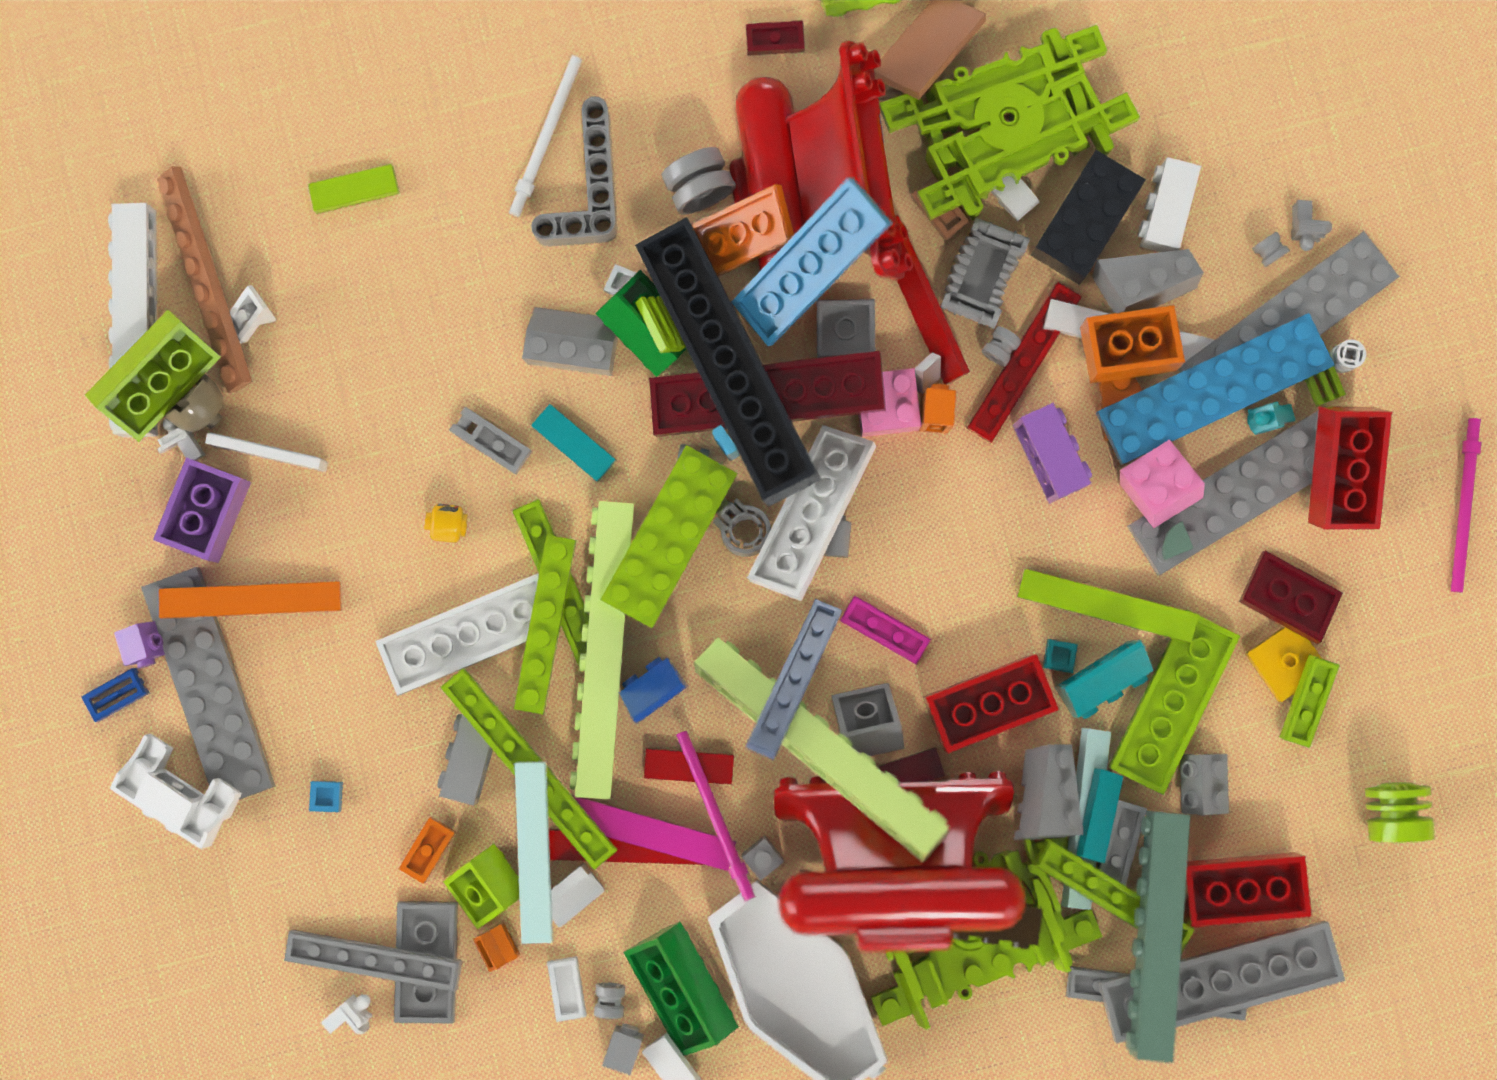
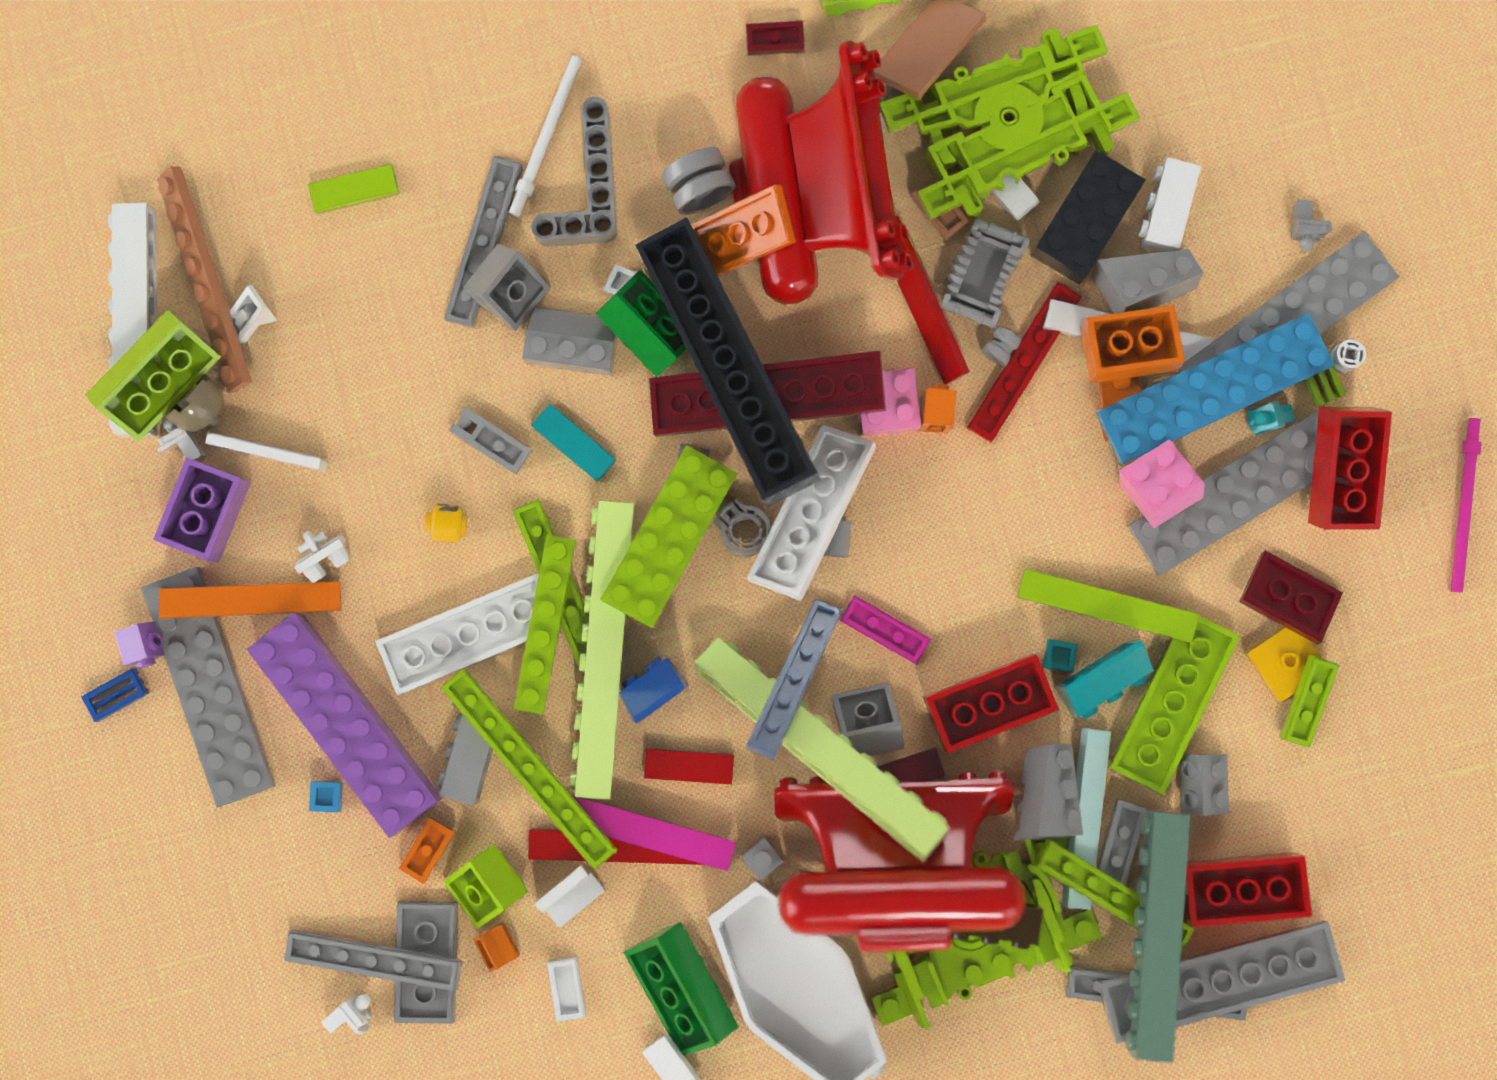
white bracket [110,734,242,849] -> none
light aqua tile [515,761,553,944] -> none
light grey wheel [594,983,625,1019] -> none
light grey brick [602,1023,644,1076] -> none
lime tile [635,296,686,353] -> none
dark pink bar [676,731,755,902] -> none
medium azure tile [712,425,740,461] -> none
plate [731,178,892,346] -> none
light grey plate [816,299,875,358] -> none
white tile [915,352,941,394] -> none
medium lavender brick [1012,402,1092,504] -> none
teal tile [1076,768,1124,863] -> none
sand green tile [1162,521,1194,560] -> none
light grey wheel [1252,232,1290,267] -> none
lime wheel [1365,782,1435,843] -> none
none -> medium lavender brick [246,613,443,838]
none -> white hips [294,531,350,583]
none -> light grey tile [444,156,523,329]
none -> light grey slope [463,243,550,331]

